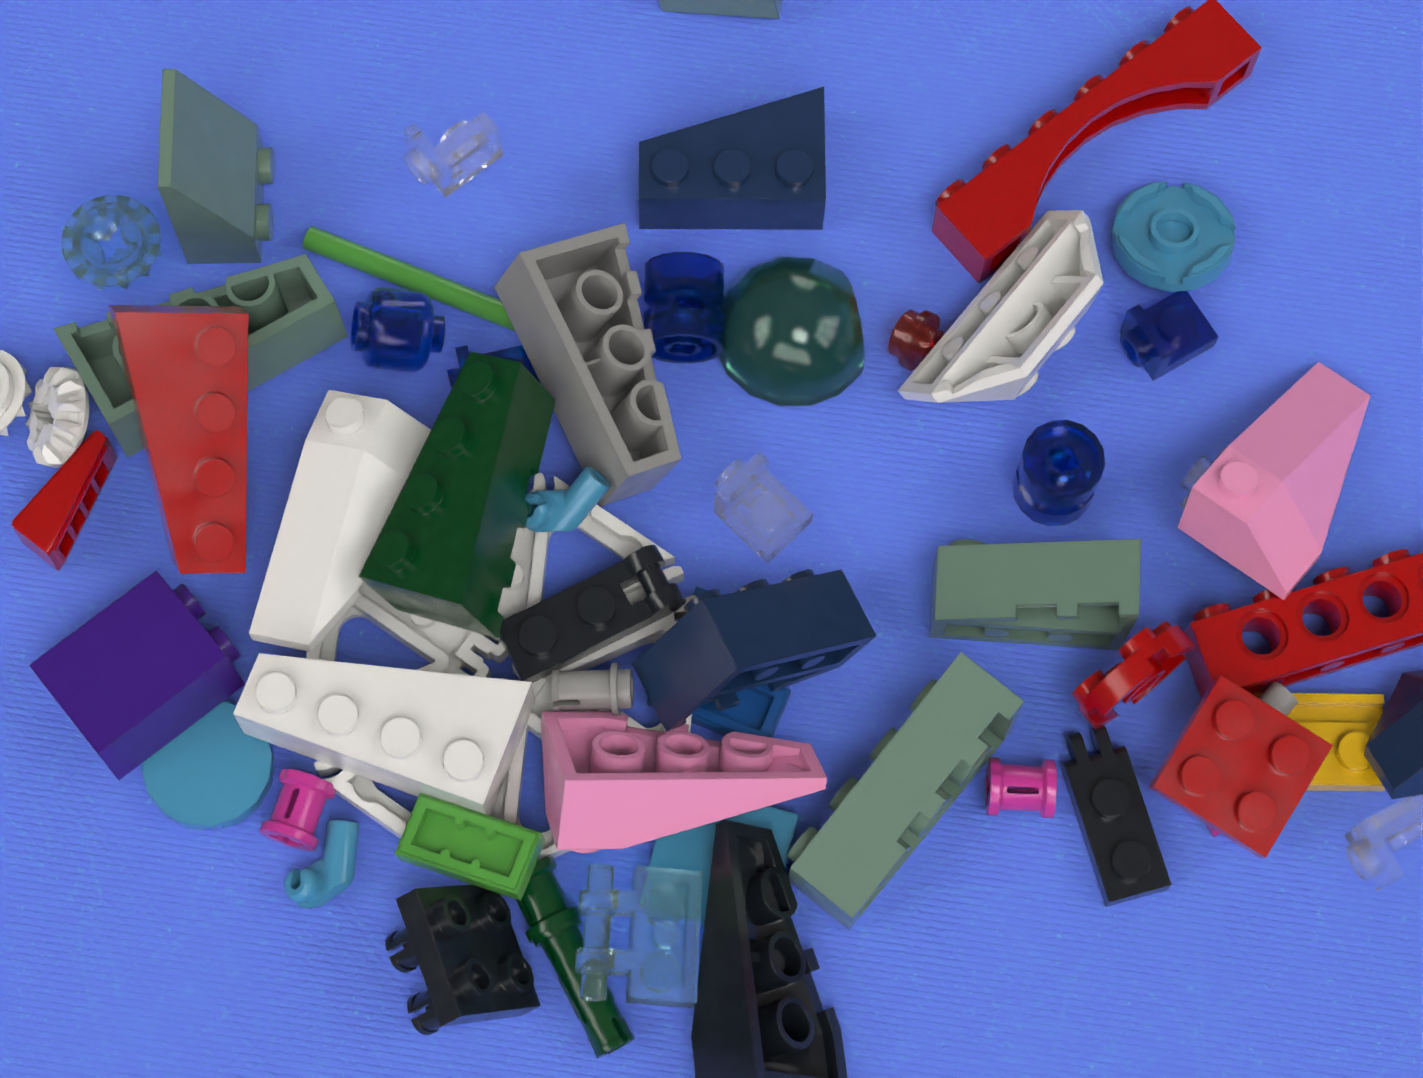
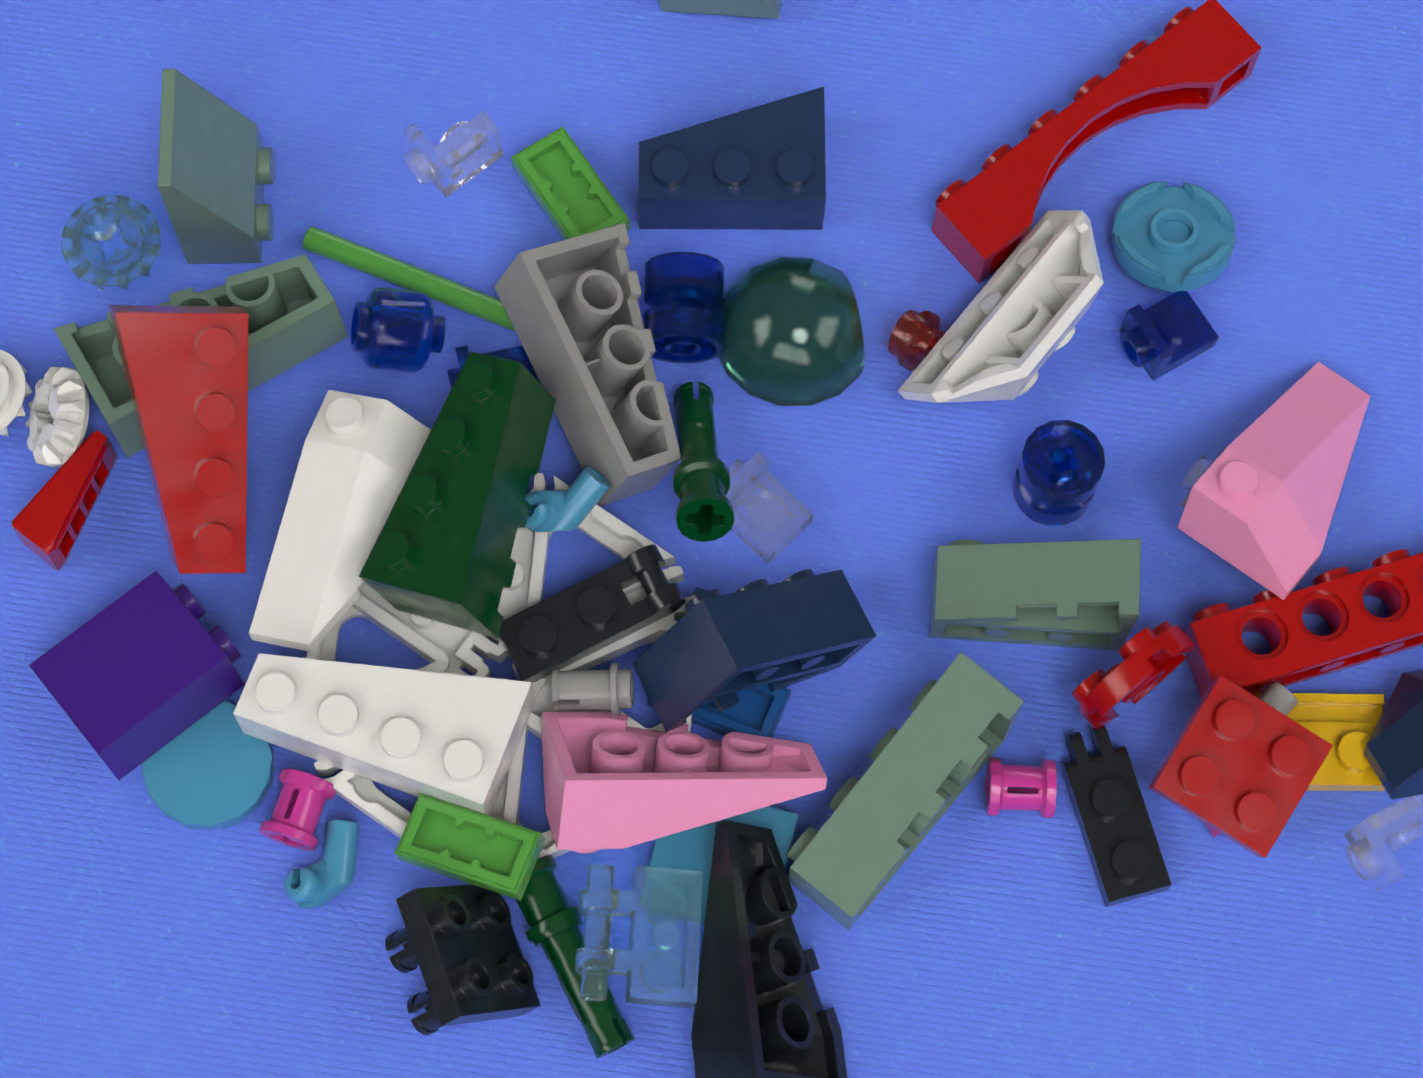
none -> bright green plate [511,126,630,240]
none -> dark green pin [672,382,735,542]

